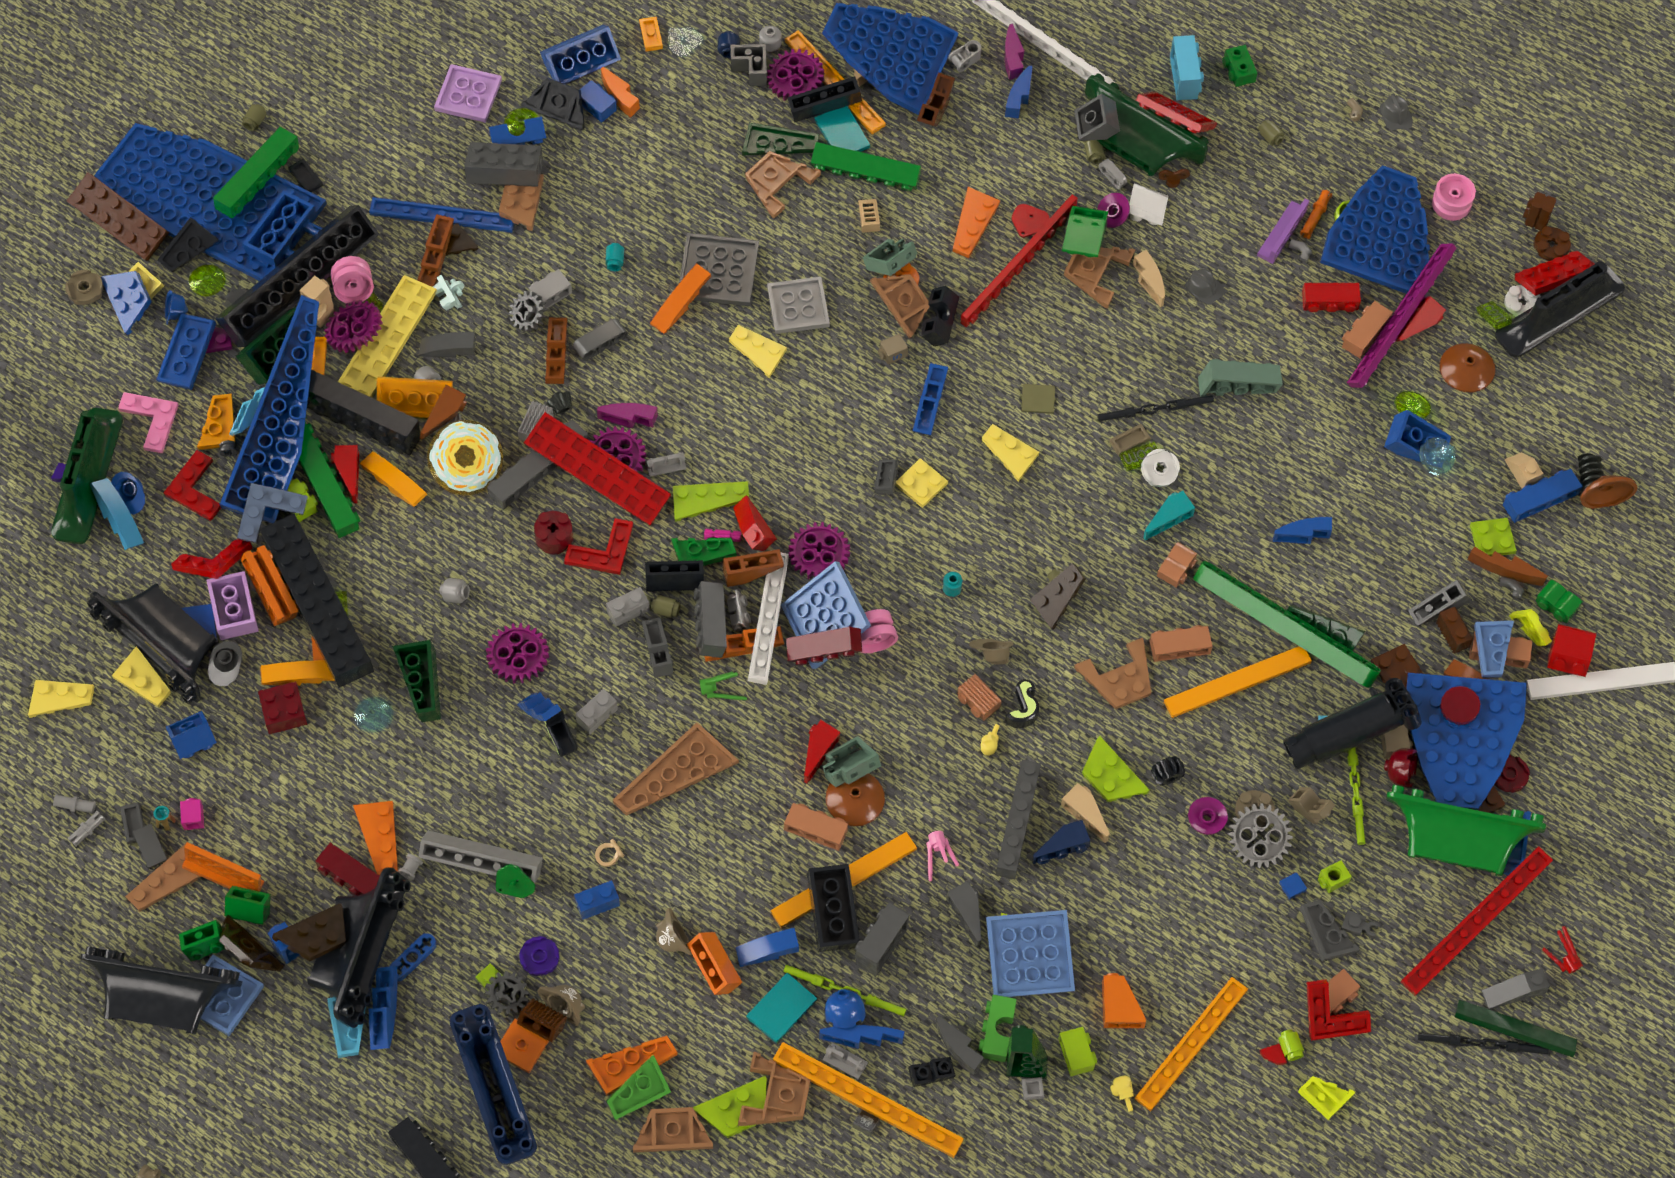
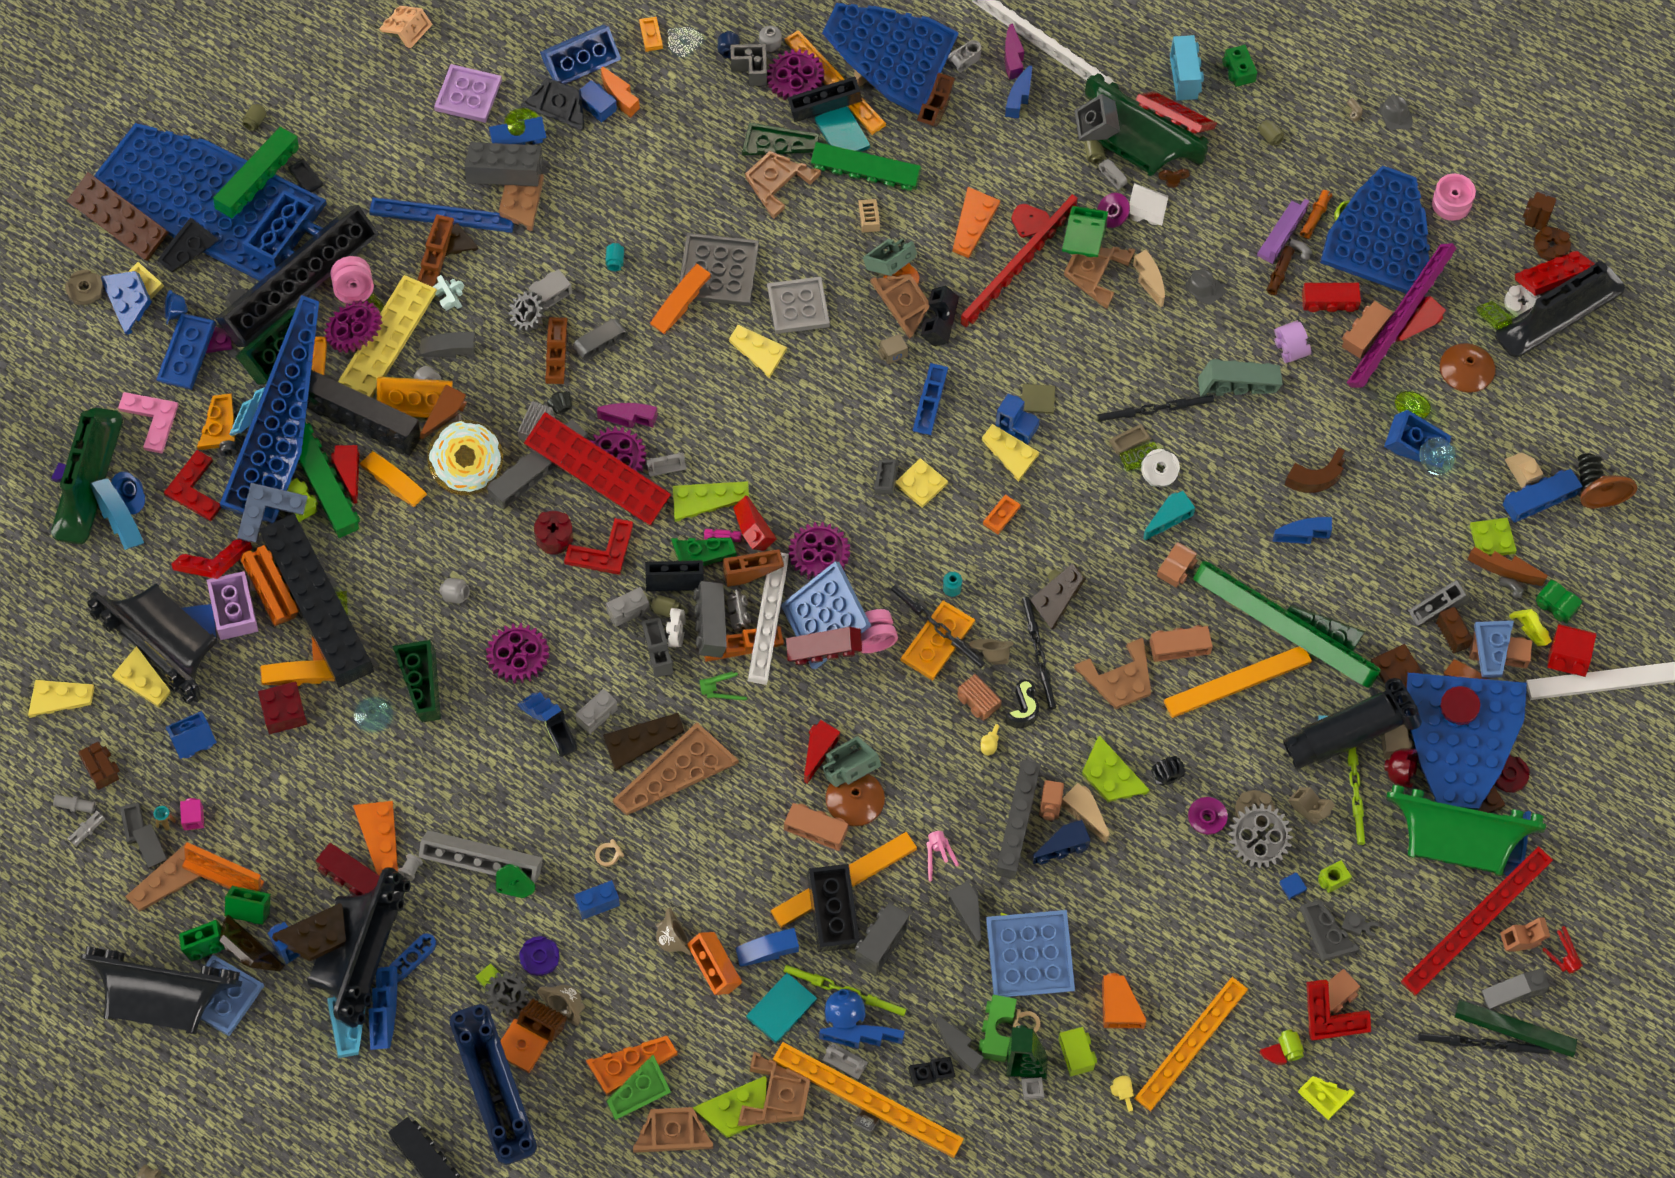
clear neon green dish [189,265,226,296] -> none
dark grey piece [208,641,242,686] -> none
tan arch [300,276,335,328] -> none
none -> reddish brown brick [78,742,120,790]
none -> light nougat bracket [379,6,433,48]
none -> dark brown wing [603,713,684,771]
none -> white plate [666,608,686,647]
none -> black piece [891,584,985,668]
none -> light orange plate [901,600,975,681]
none -> orange plate [983,494,1021,534]
none -> blue brick [995,393,1040,444]
none -> tan piece [1012,1009,1040,1033]
none -> black piece [1022,597,1056,710]
none -> nougat brick [1039,780,1064,821]
none -> reddish brown pin [1266,246,1295,295]
none -> lavender brick [1274,320,1311,363]
none -> reddish brown arch [1285,447,1346,493]
none -> nougat brick [1500,917,1550,952]

